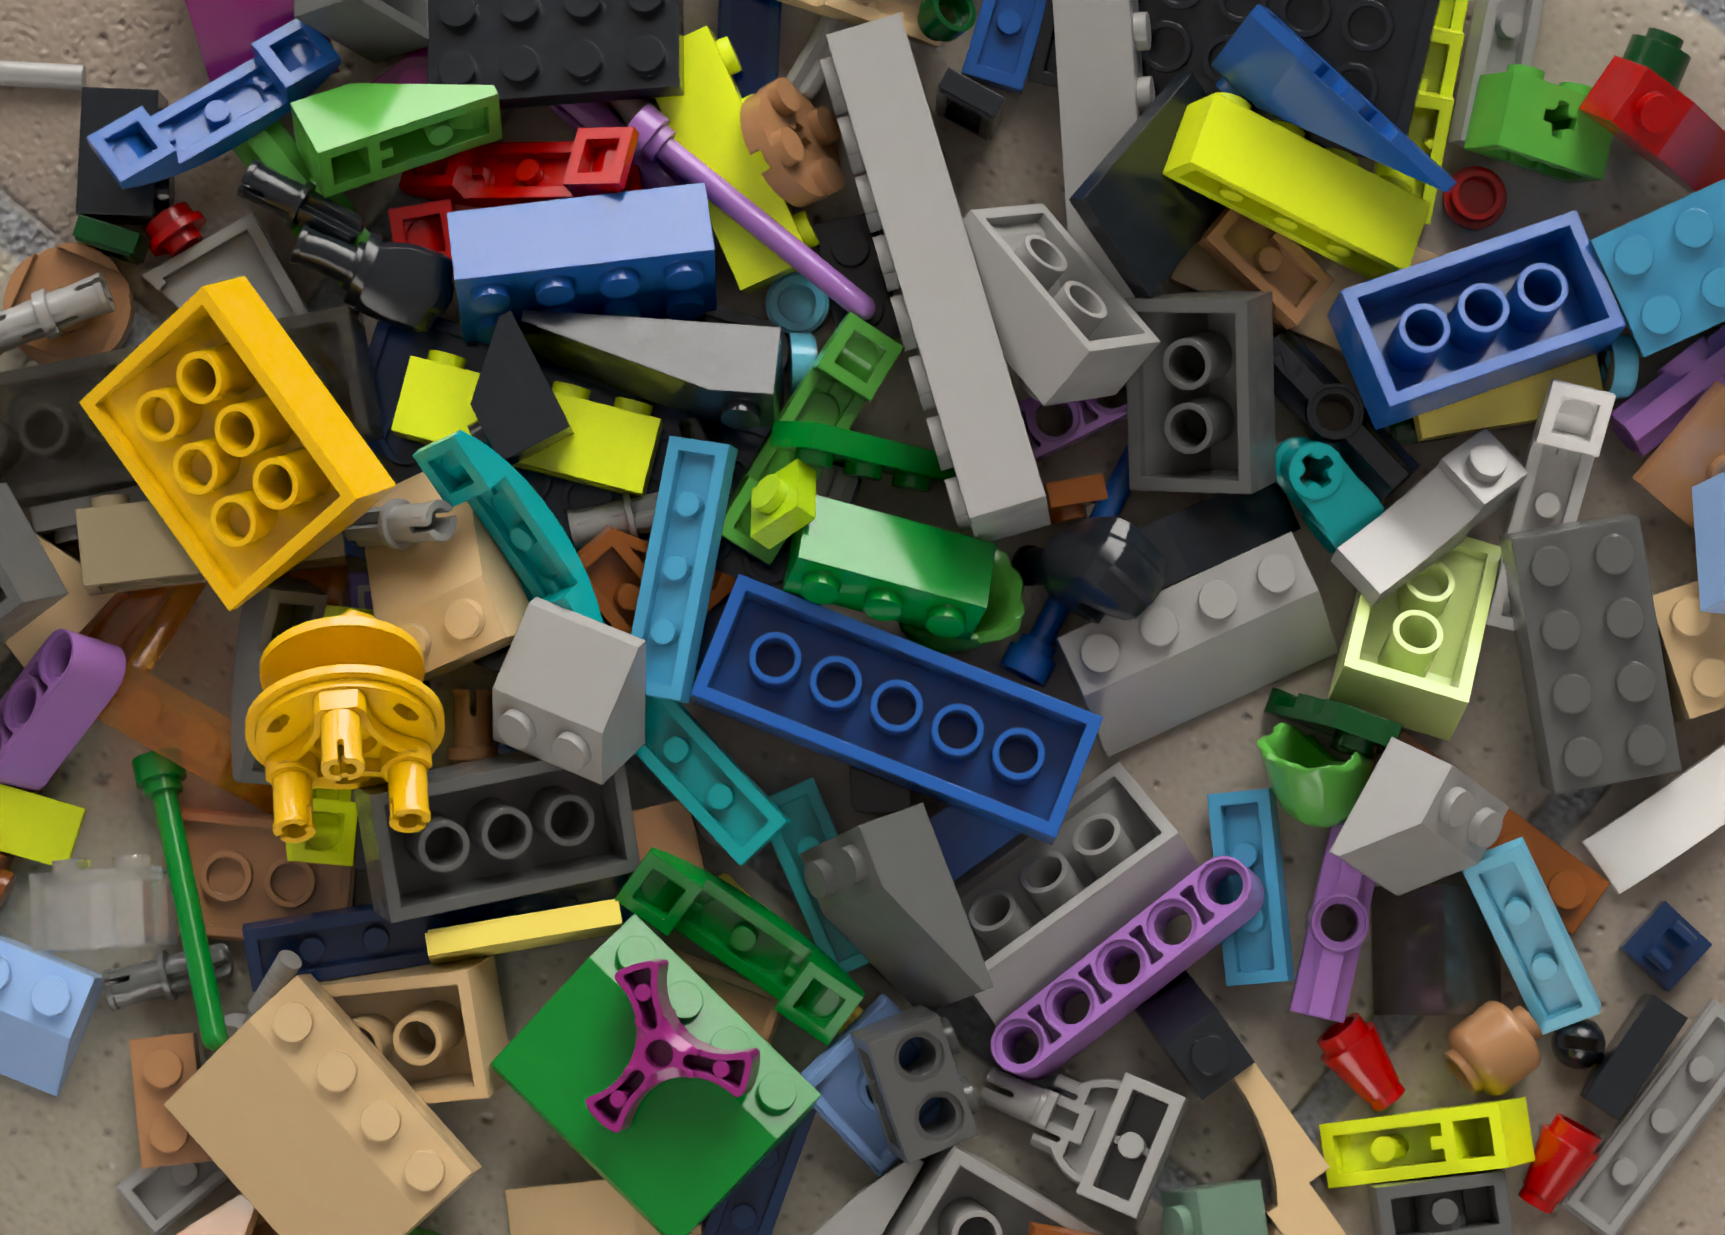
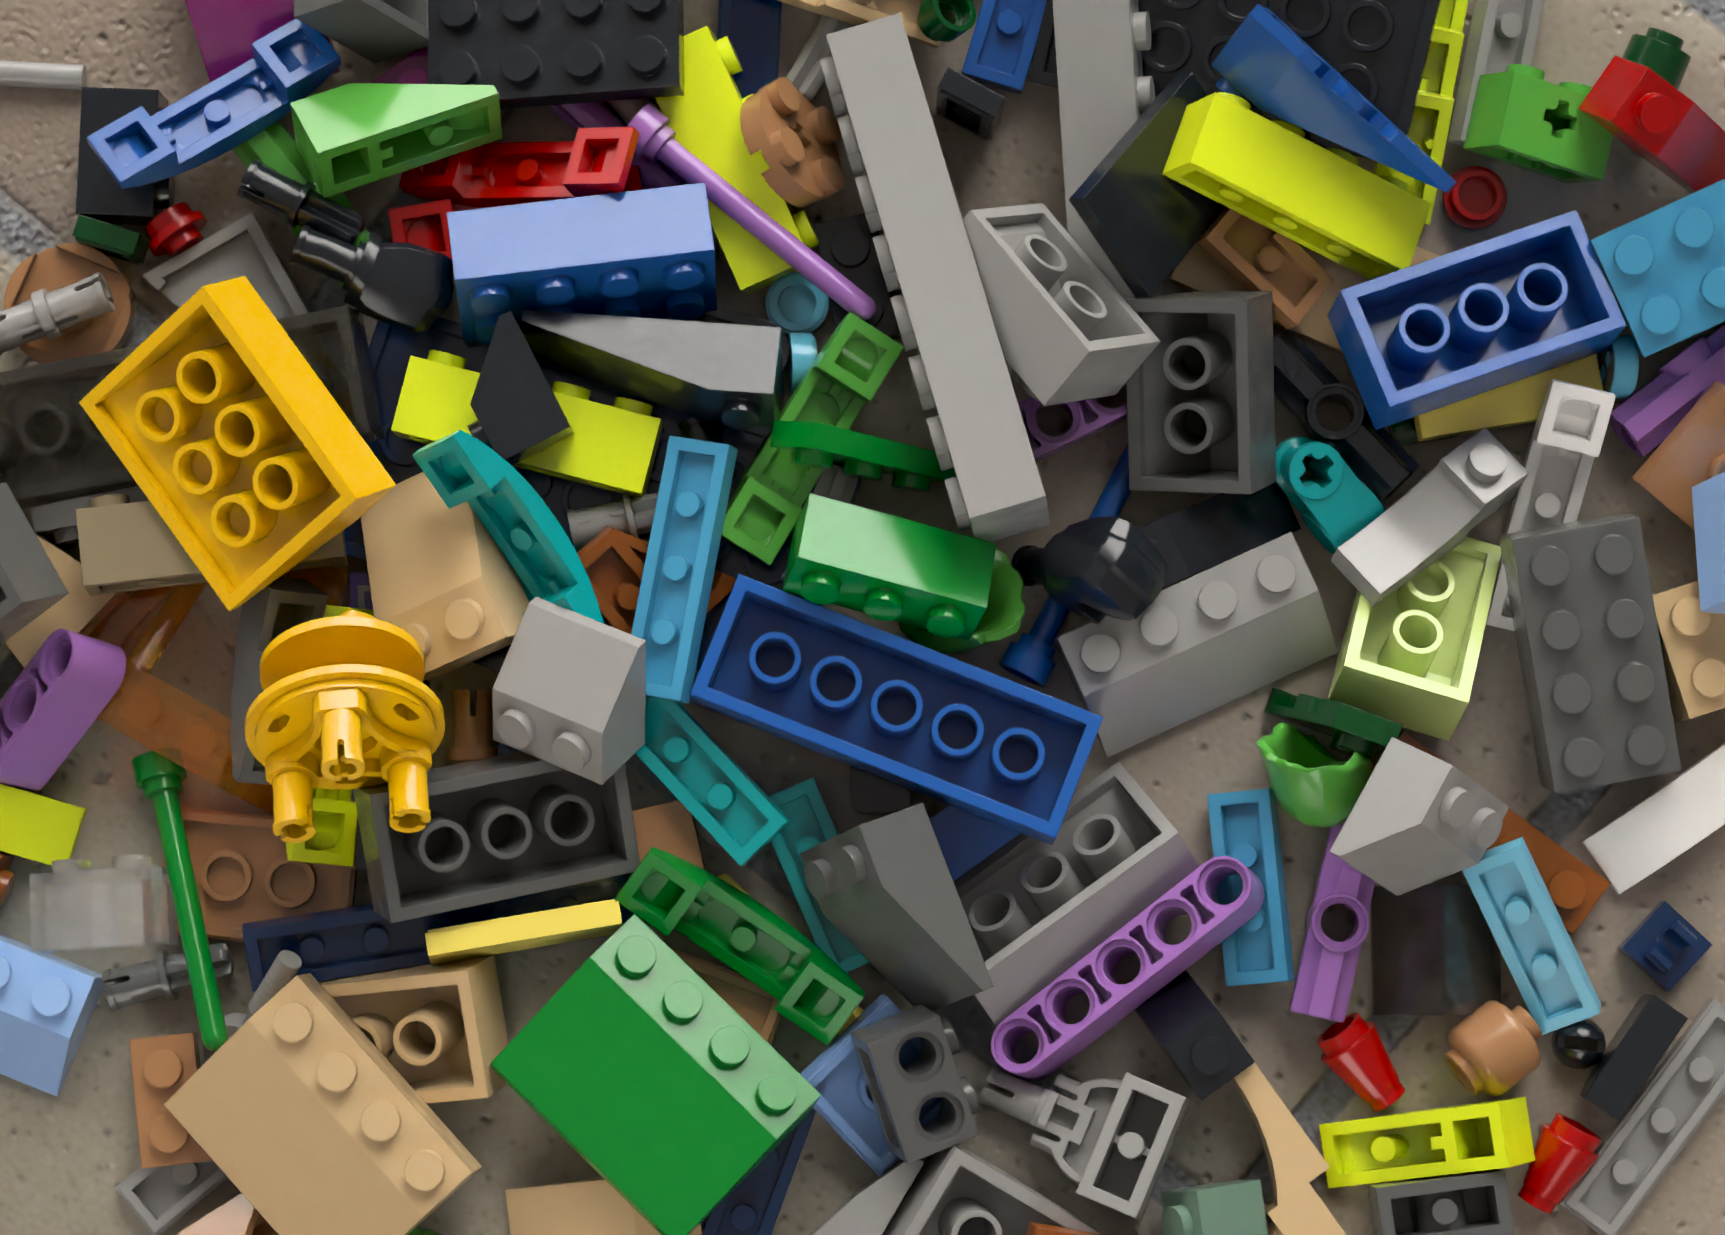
light grey axle [343,498,457,551] -> none
magenta piece [585,958,760,1133] -> none
lime plate [750,458,816,549] -> none
dark orange plate [1042,474,1108,525] -> none

